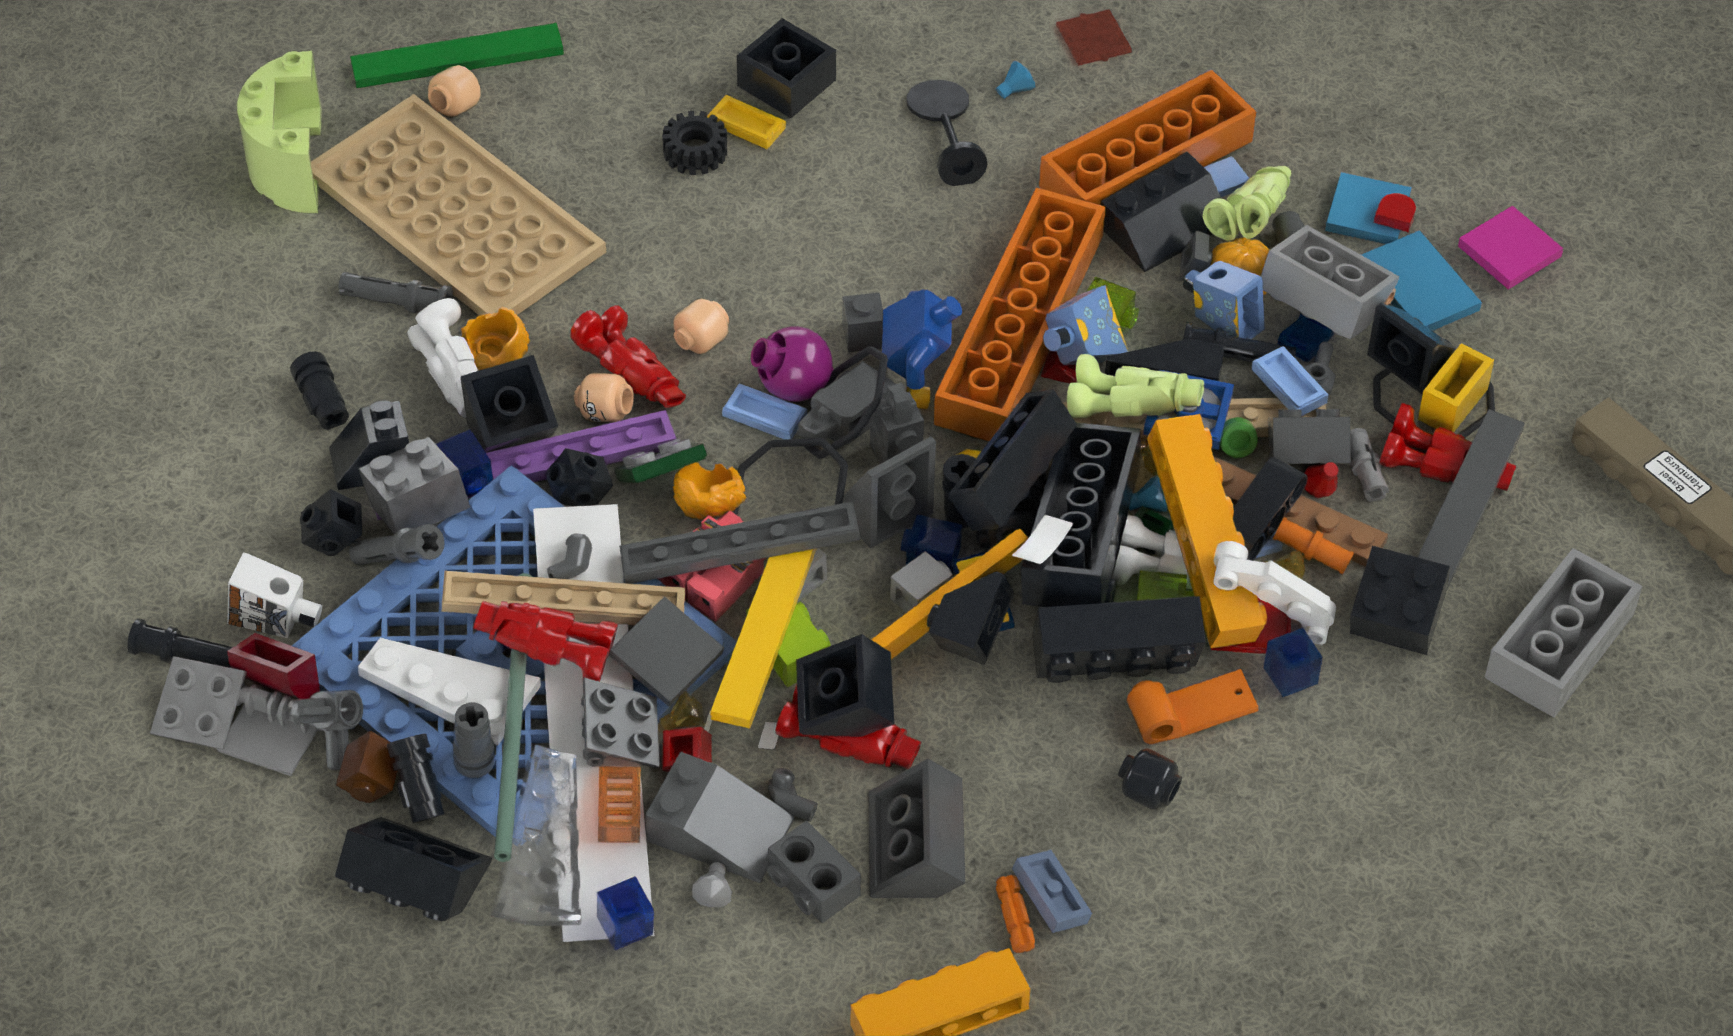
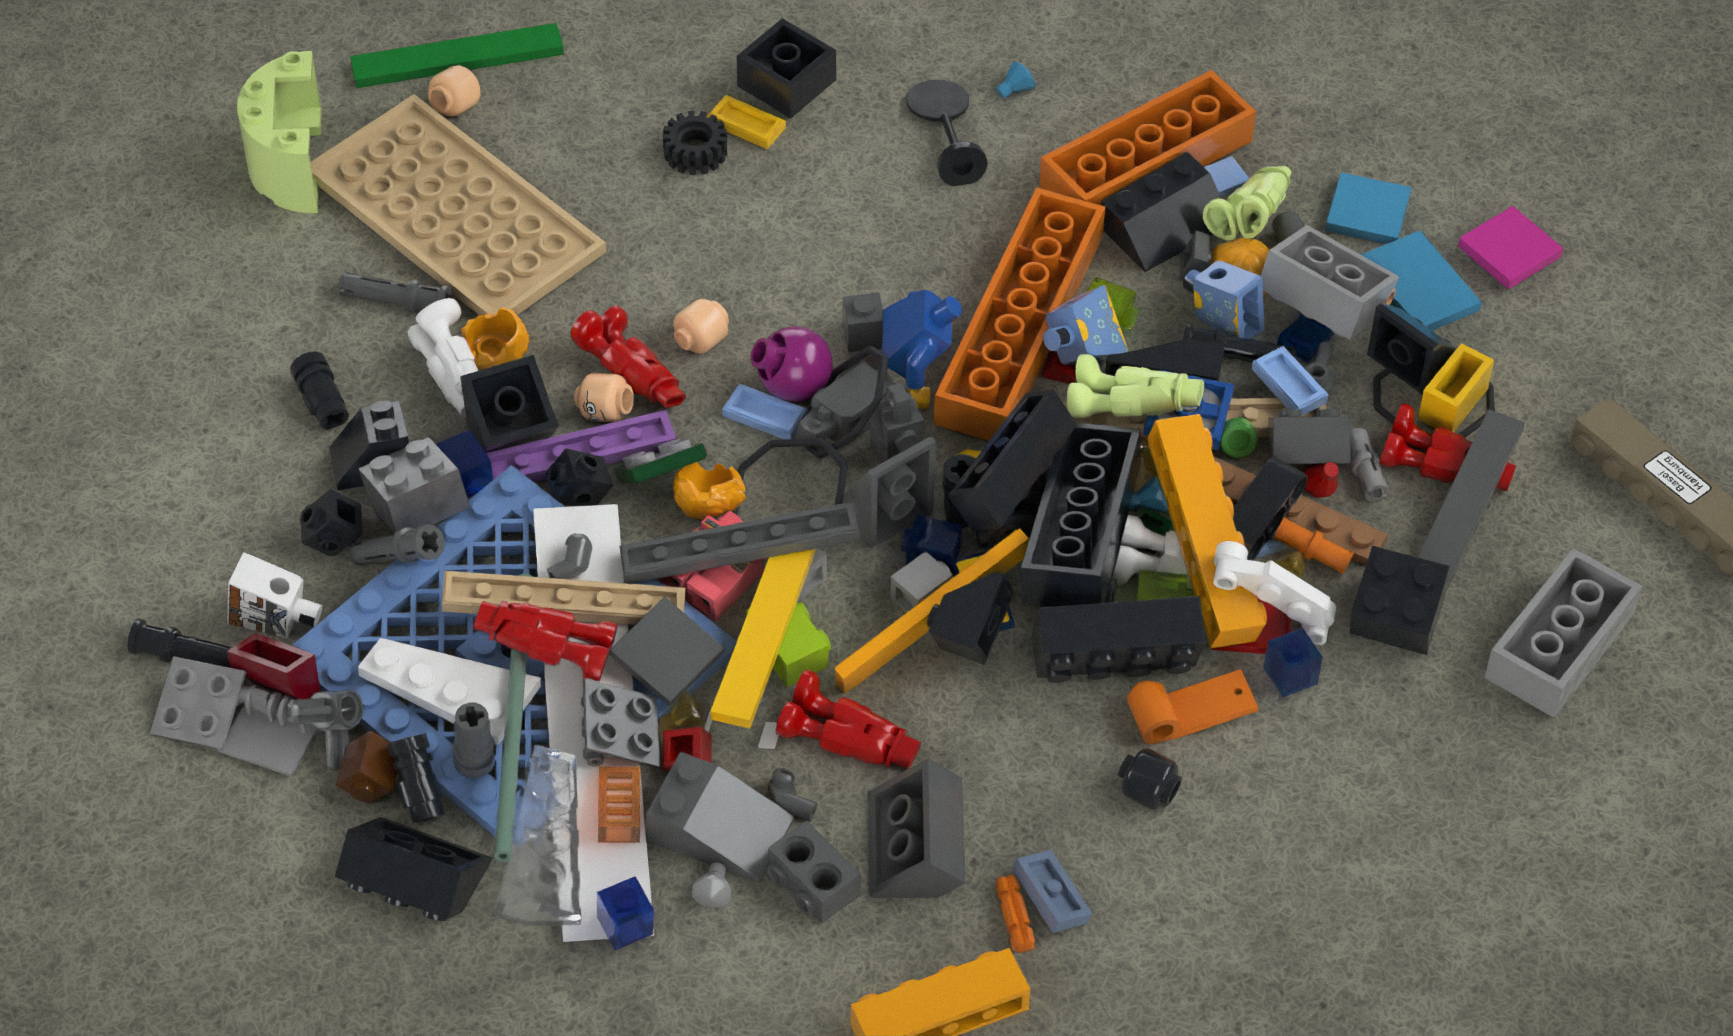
black slope [796,634,895,737] -> none
white sticker [1012,515,1073,564] -> none
clear red piece [1056,9,1132,66] -> none
red tile [1374,193,1416,232] -> none

